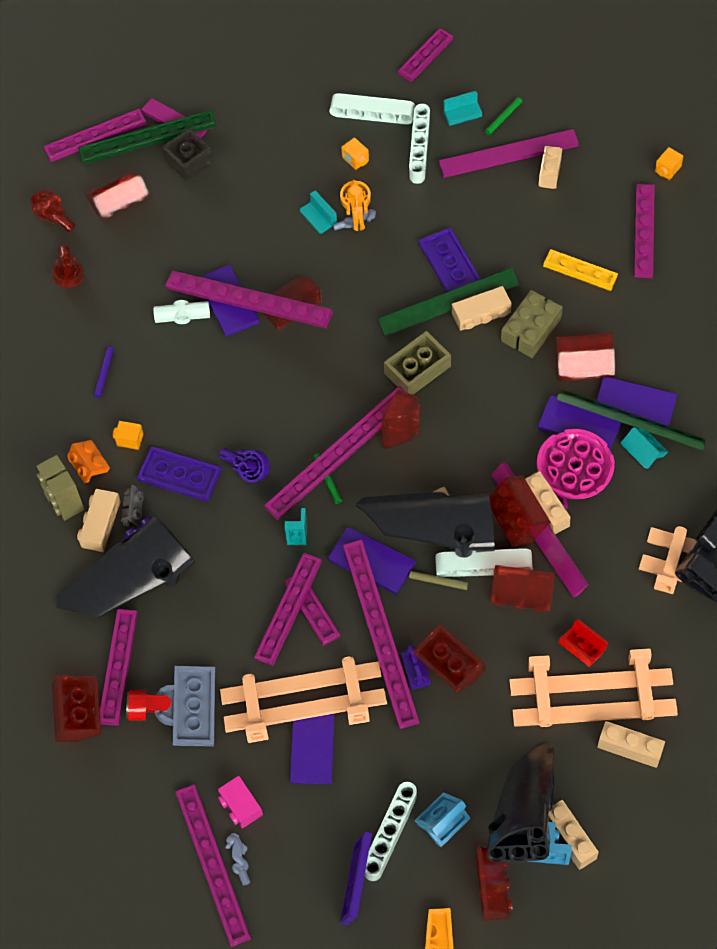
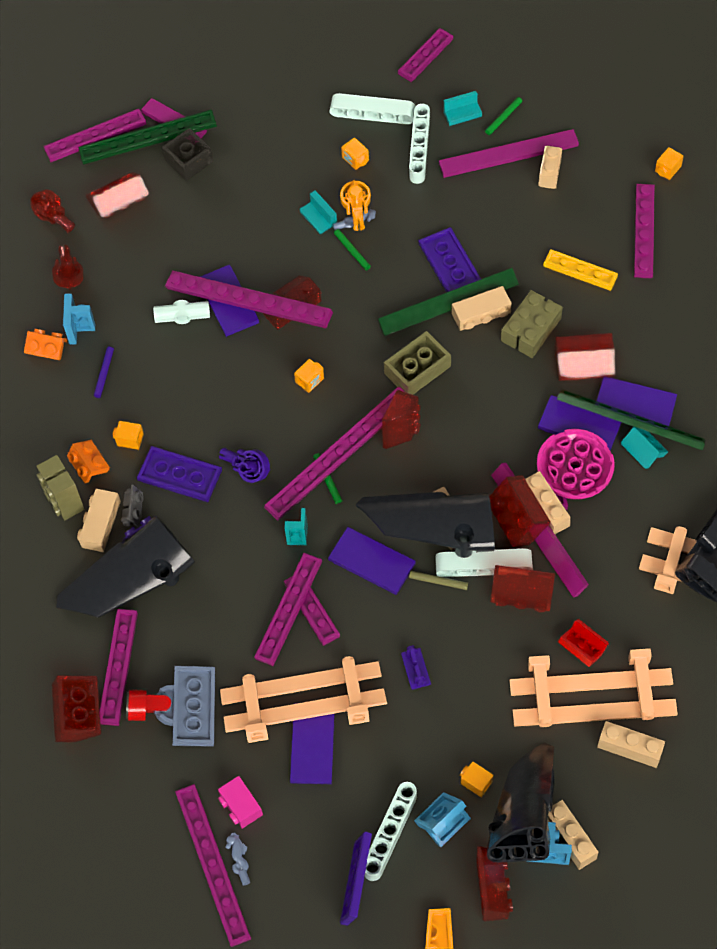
magenta plate [343,540,419,729] -> none
clear red slope [413,624,486,693] -> none
none -> orange bracket [24,329,67,360]
none -> dark azure bracket [63,294,96,345]
none -> light orange brick [294,359,324,393]
none -> green piece [334,229,371,271]
none -> light orange brick [460,762,494,798]

